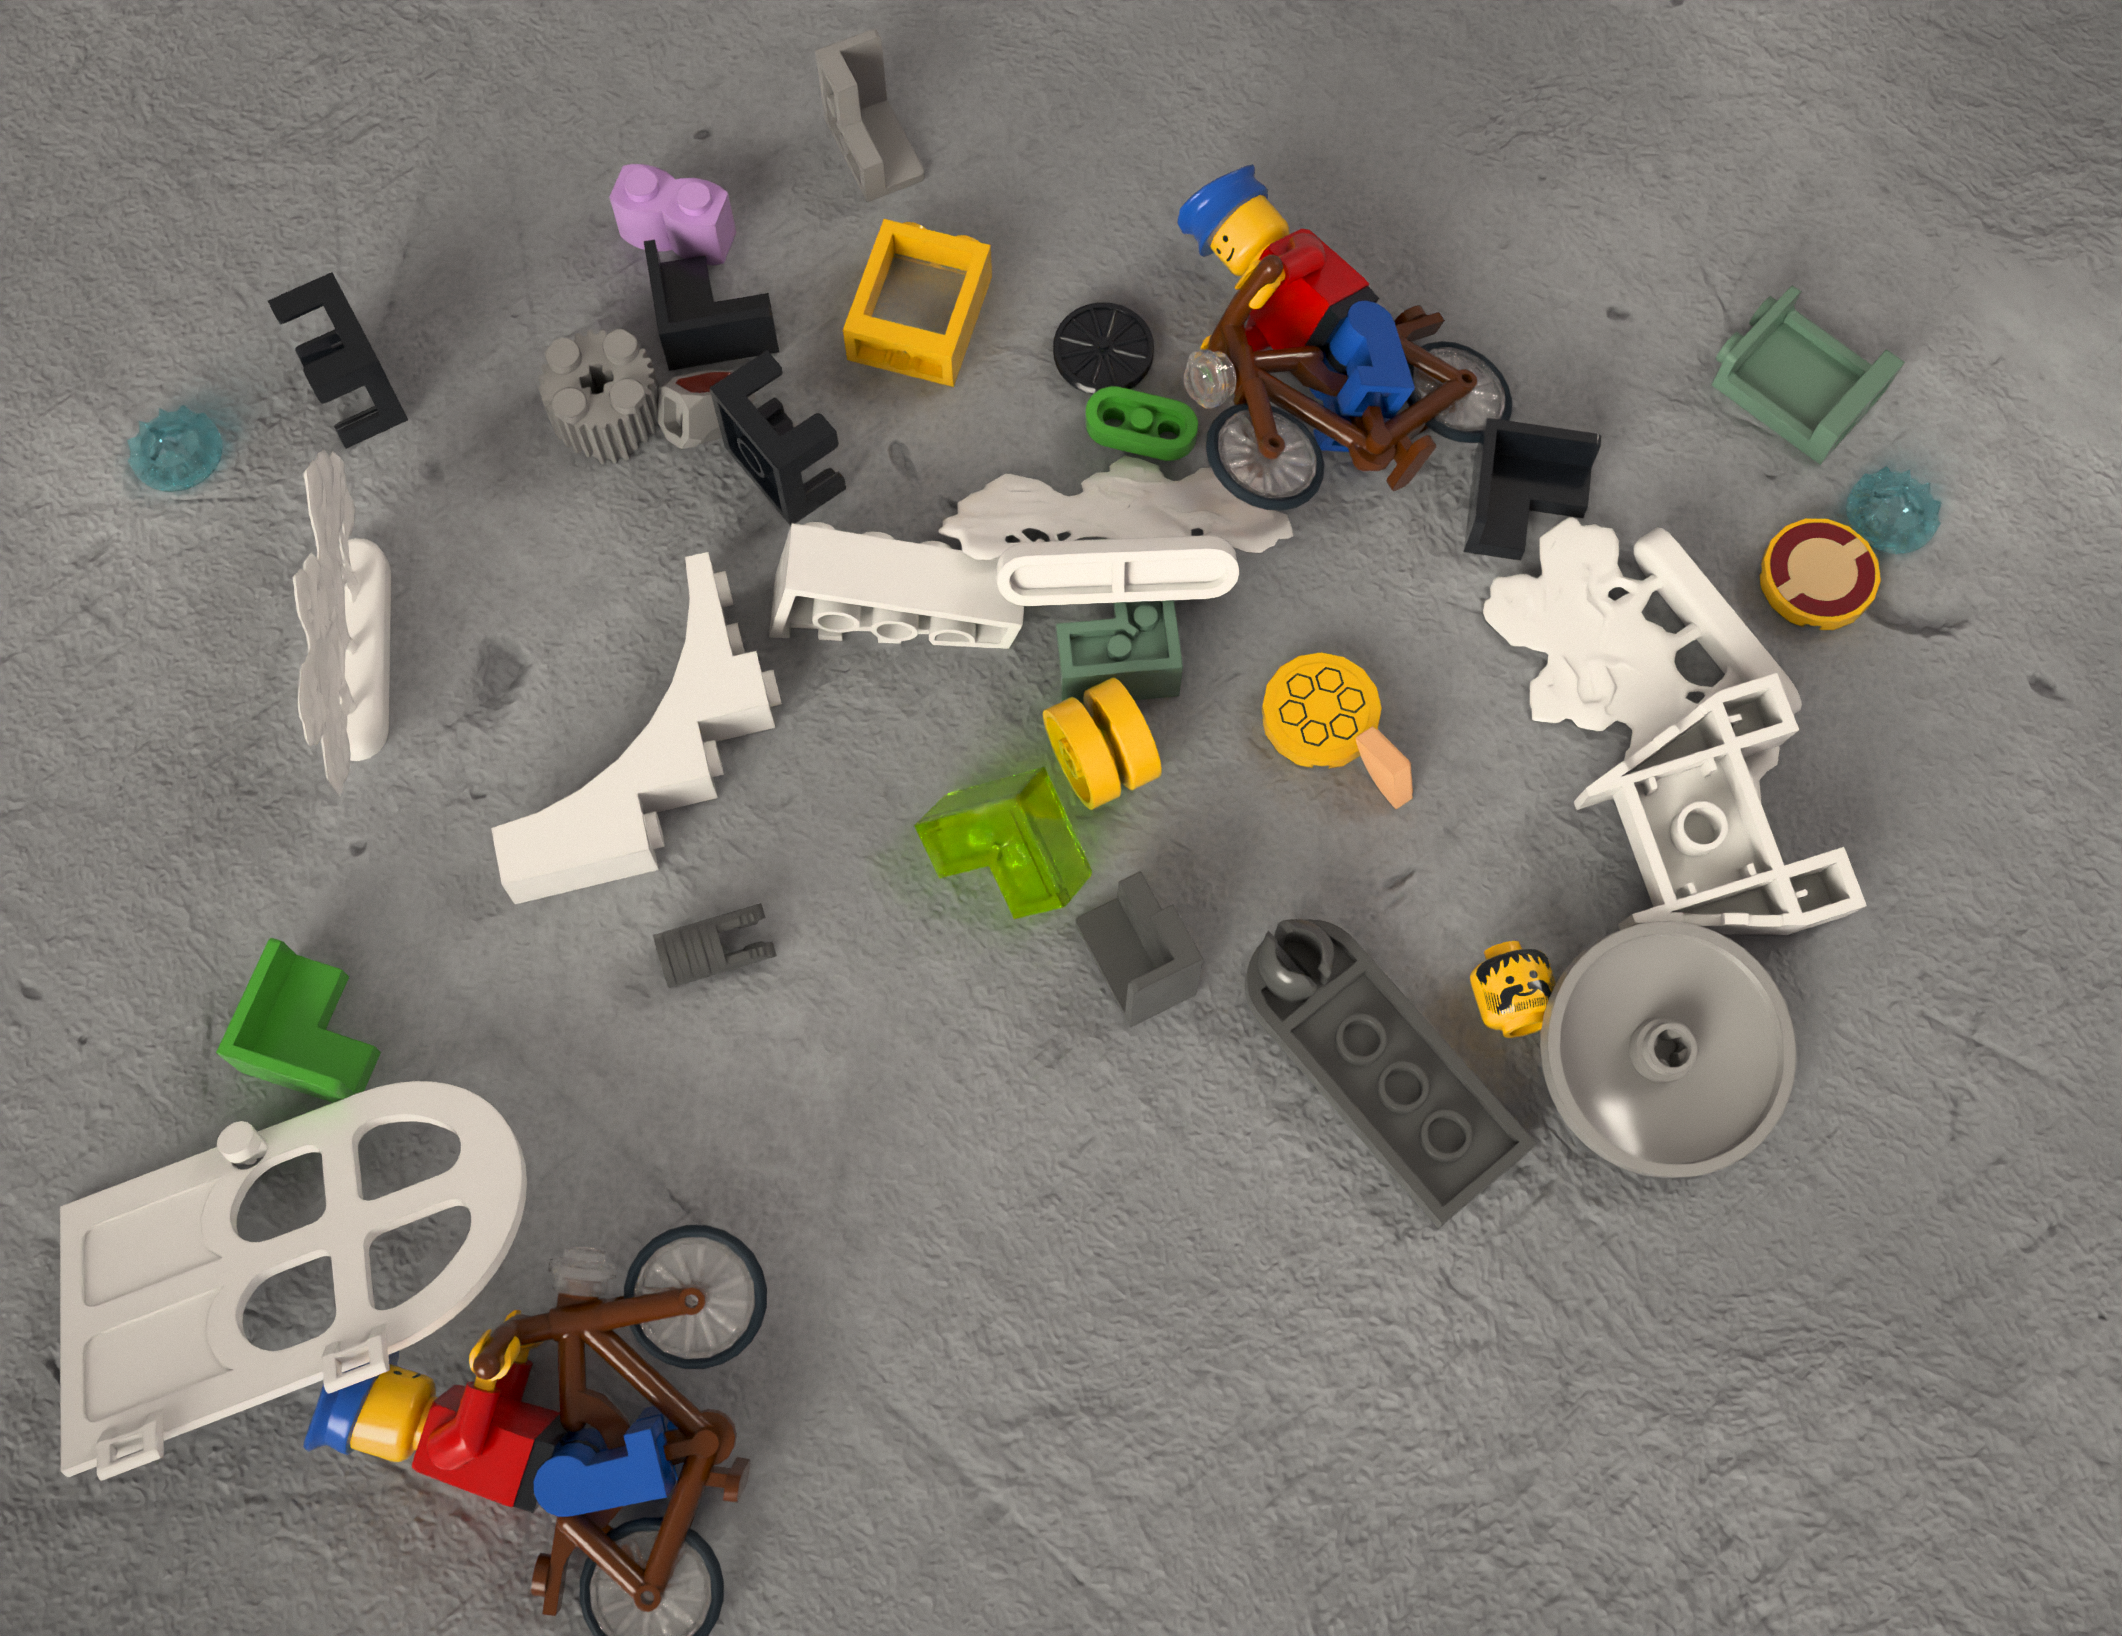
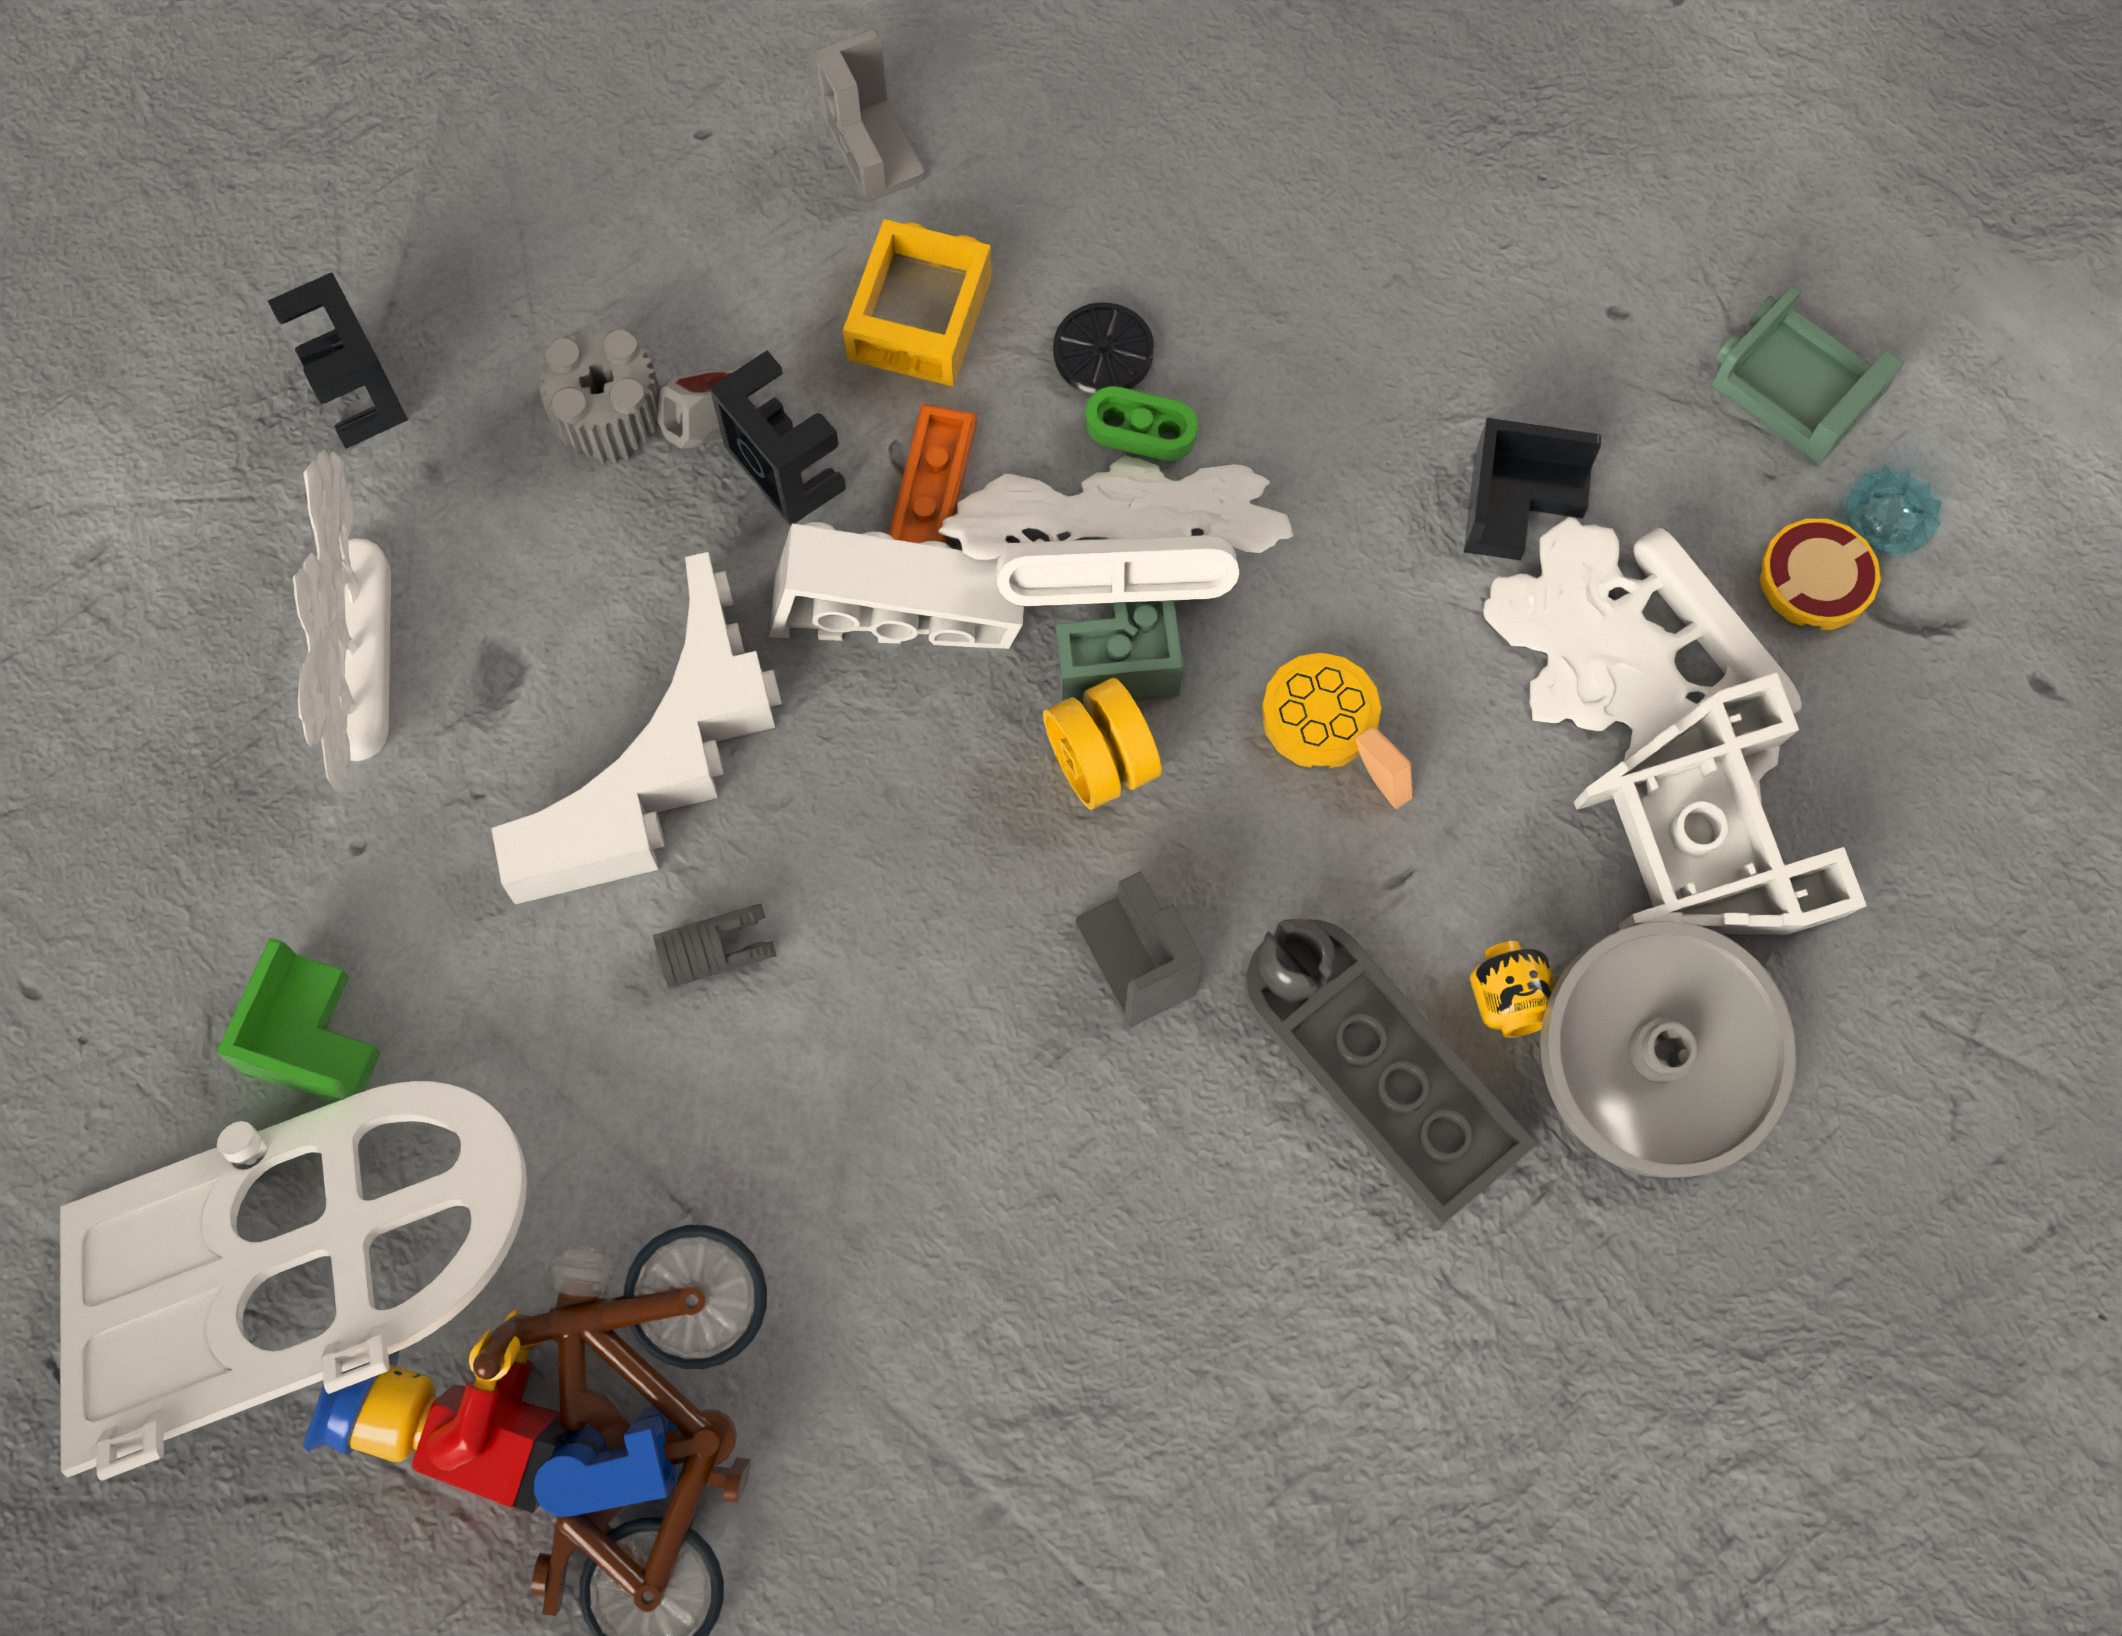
clear light blue gear [127,405,223,492] -> none
lavender brick [609,164,736,265] -> none
black panel [644,239,779,371] -> none
clear neon green panel [914,766,1092,919] -> none
piece [1177,164,1512,511] -> none
none -> orange tile [888,404,977,544]

